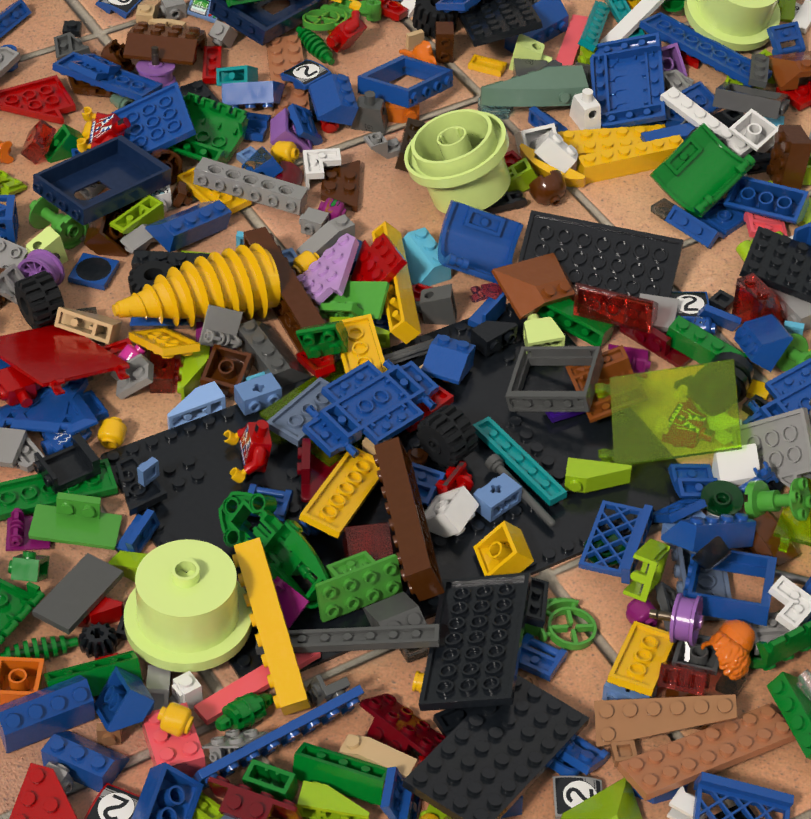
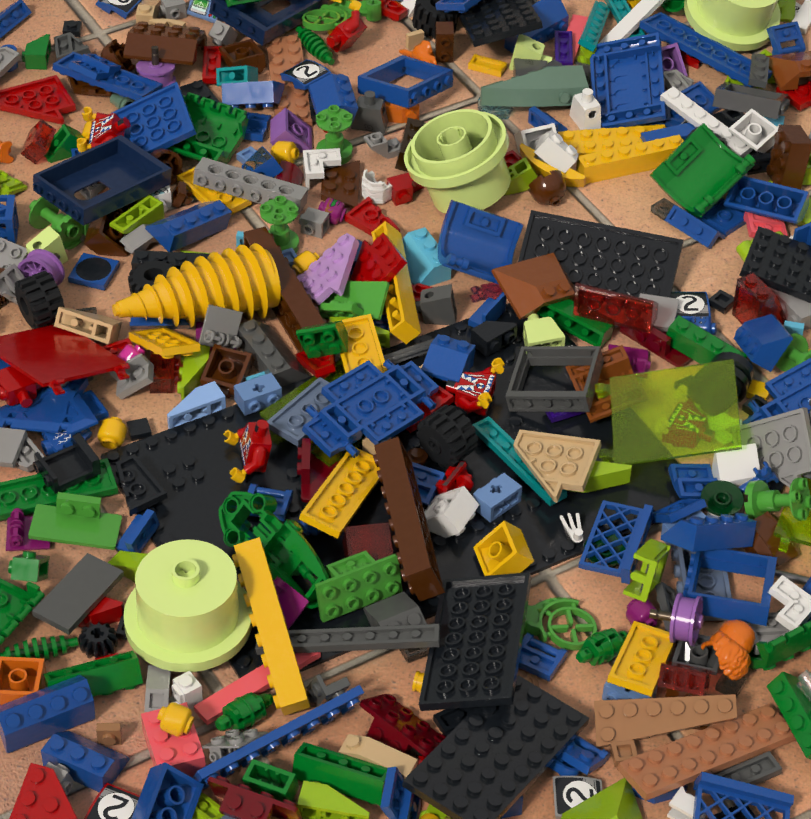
blue slope [94,666,155,732] -> none
medium blue plate [137,456,160,487] -> none
blue plate [287,103,323,145] -> none
light grey slope [296,214,355,257] -> none
black hinge [484,190,528,214] -> none
dark grey piece [485,454,556,527] -> none
black tile [525,577,549,628] -> none
black piece [692,536,732,570] -> none
blue tile [697,304,742,332] -> none
none -> green slope [22,34,52,70]
none -> black tile [126,417,152,441]
none -> reddish brown slope [219,39,266,74]
none -> bright green piece [260,195,299,253]
none -> bright green piece [316,105,353,165]
none -> red wing [344,197,400,236]
none -> white hair [362,169,392,204]
none -> red arch [387,173,424,206]
none -> torso [445,358,505,416]
none -> tan wing [513,429,601,503]
none -> dark purple tile [554,31,573,66]
none -> white piece [560,513,583,543]
none -> green piece [576,628,628,666]
none -> dark grey plate [714,751,782,799]

